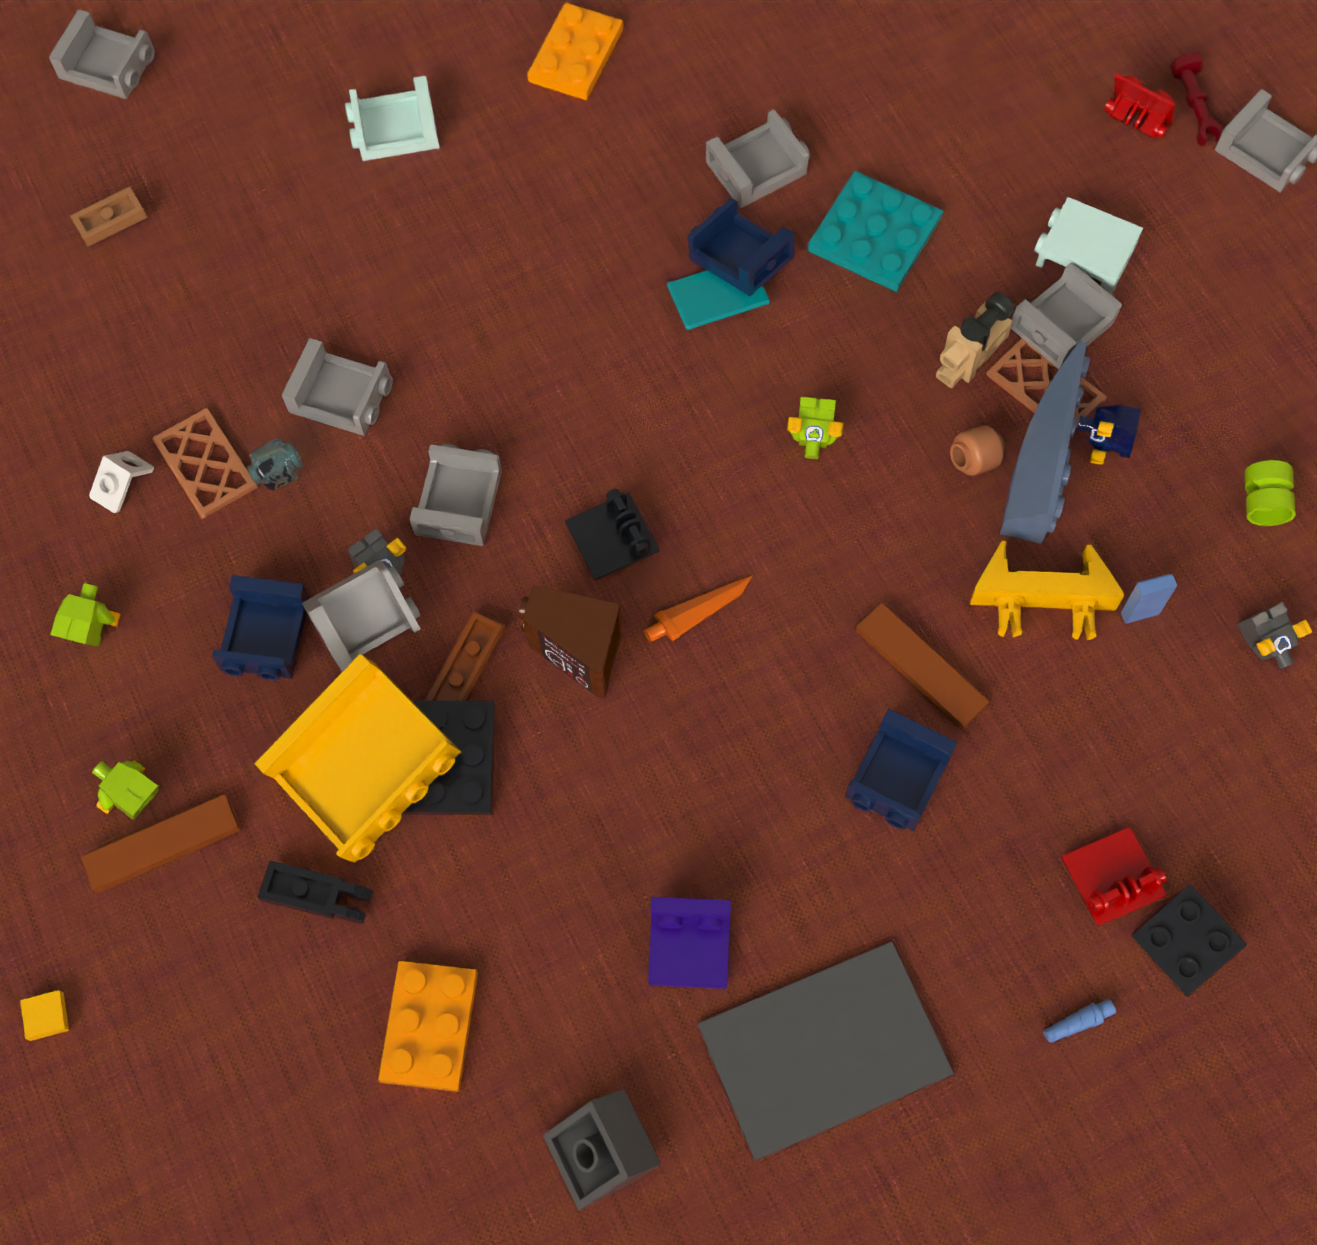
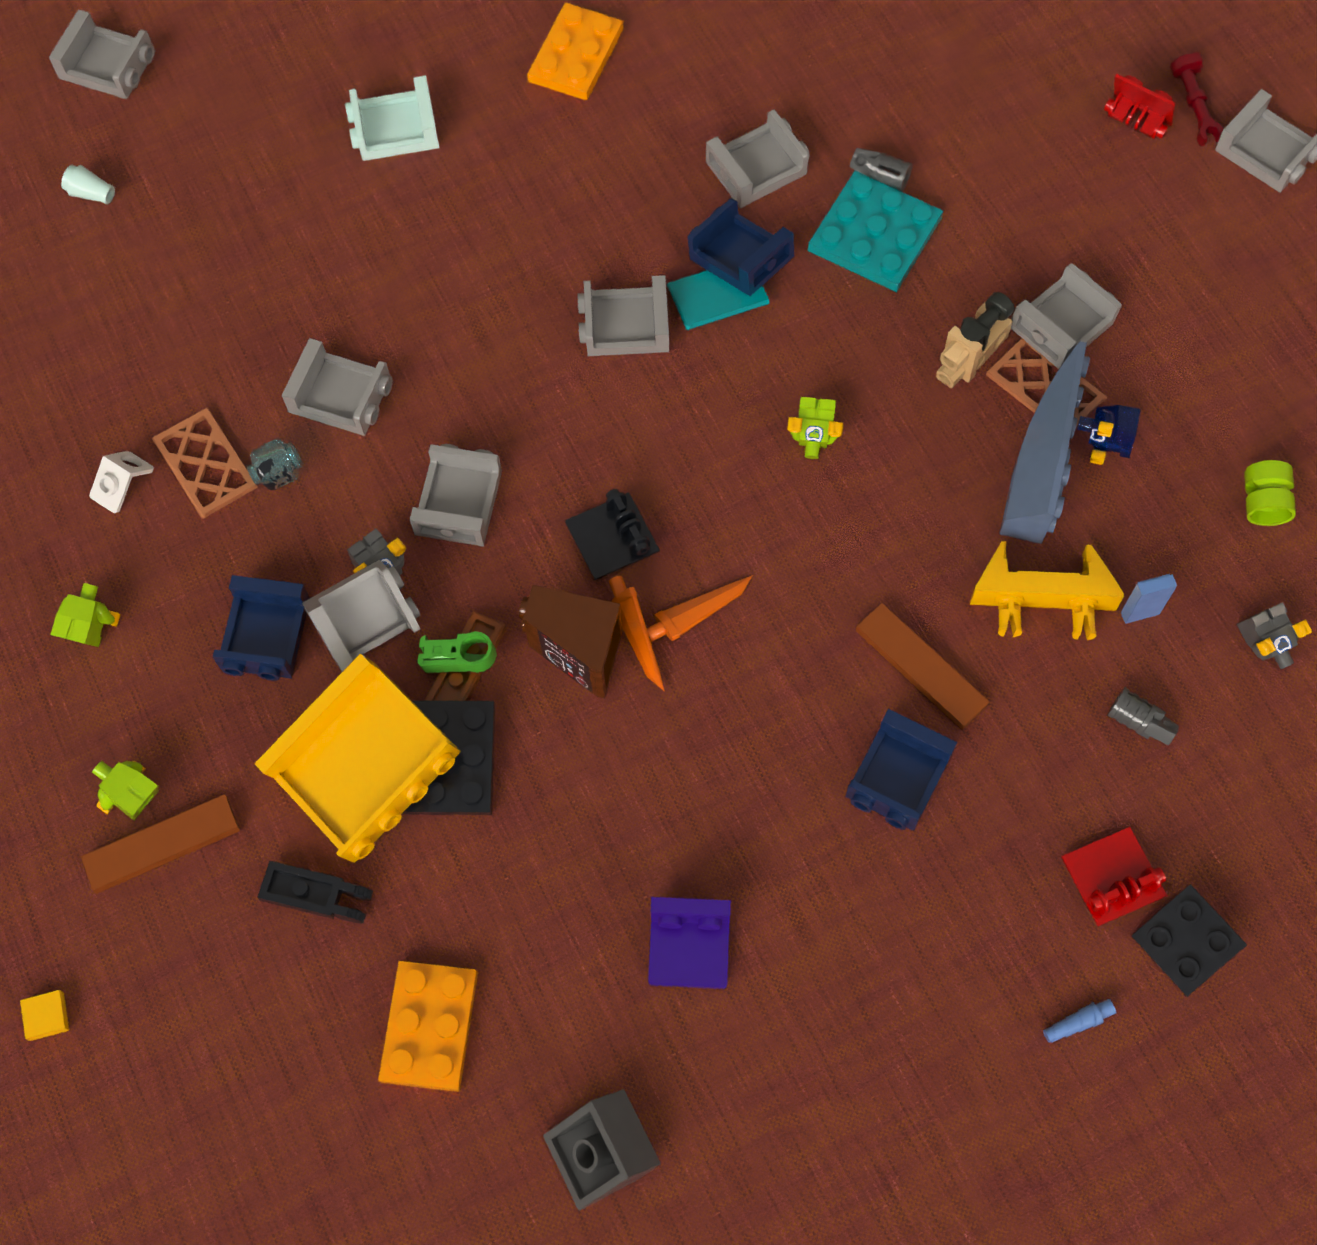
medium nougat plate [70,187,148,247] -> none
dark grey piece [697,942,954,1161] -> none
nougat head [950,425,1005,476] -> none
light aqua panel [1034,197,1143,294] -> none
none -> light aqua cone [61,165,115,205]
none -> bright green piece [418,631,497,673]
none -> light grey panel [578,275,669,356]
none -> orange bar [608,576,664,691]
none -> dark grey hinge [849,148,913,192]
none -> dark grey hinge [1107,687,1179,745]

